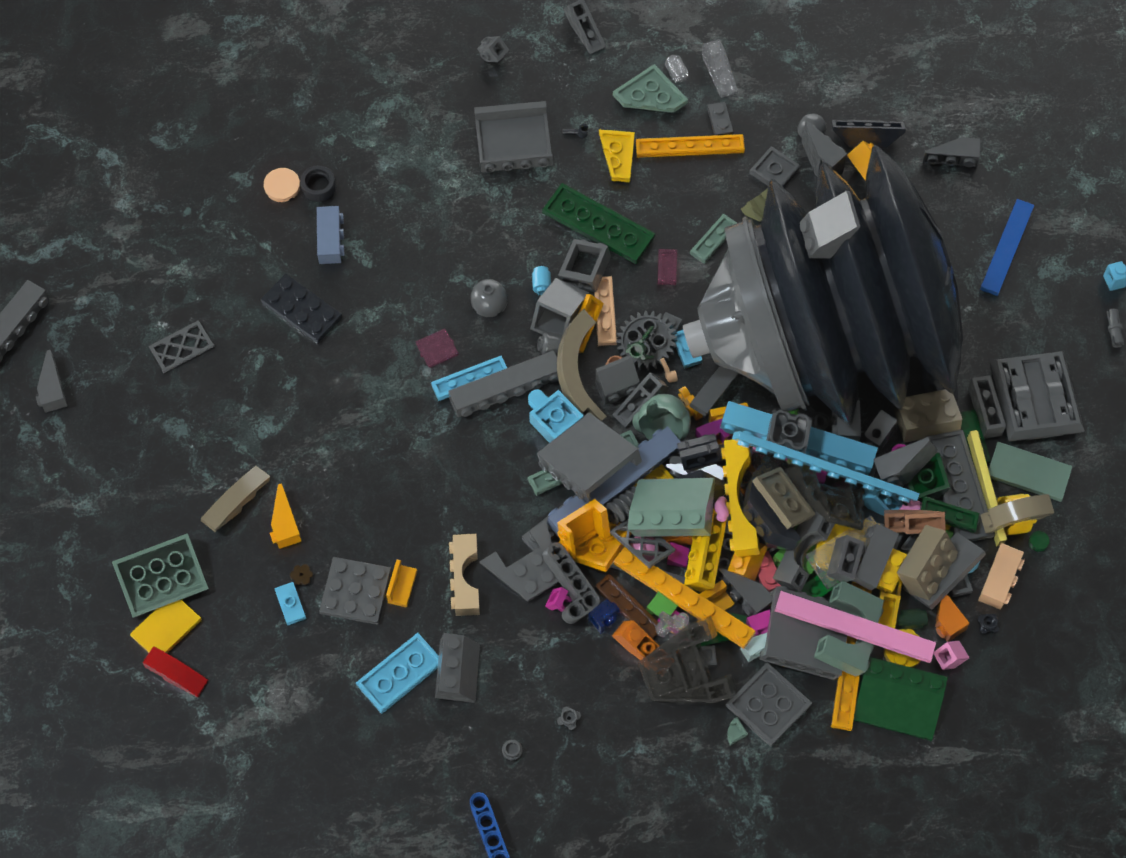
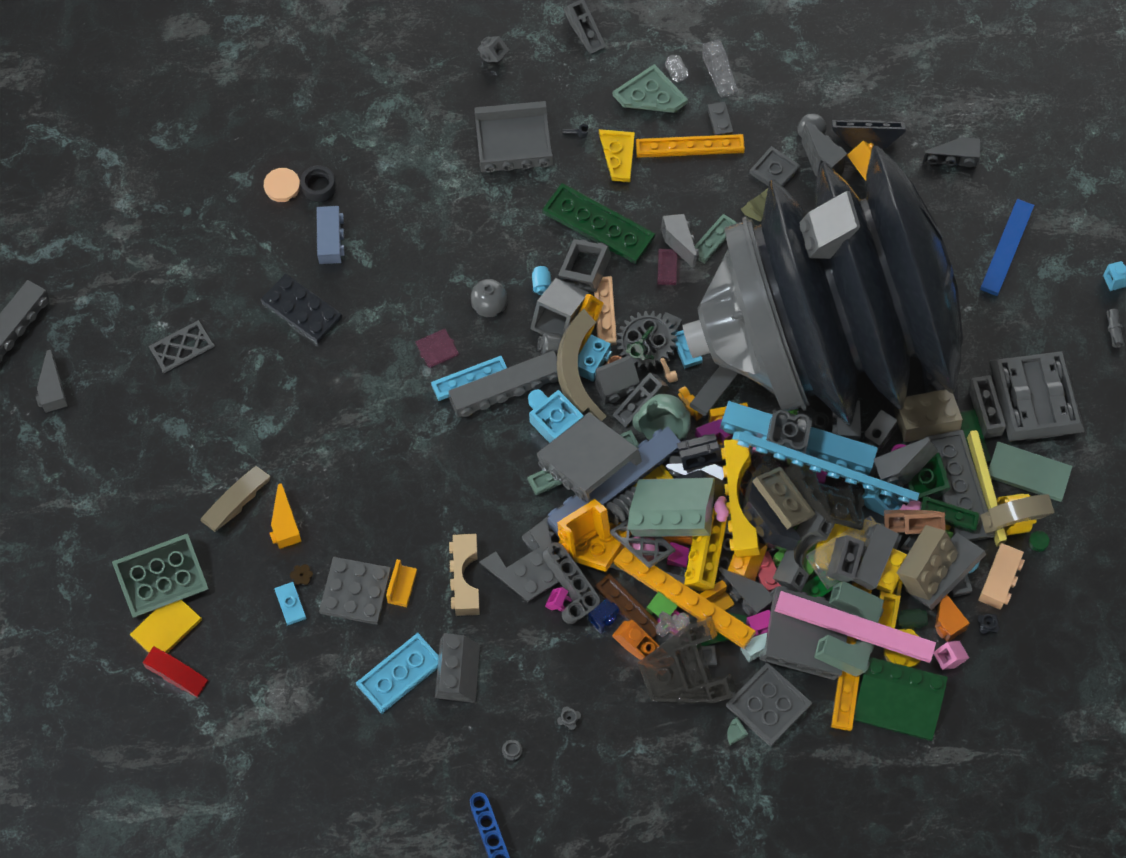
none -> medium azure brick [578,335,612,382]
none -> slope [661,214,699,268]

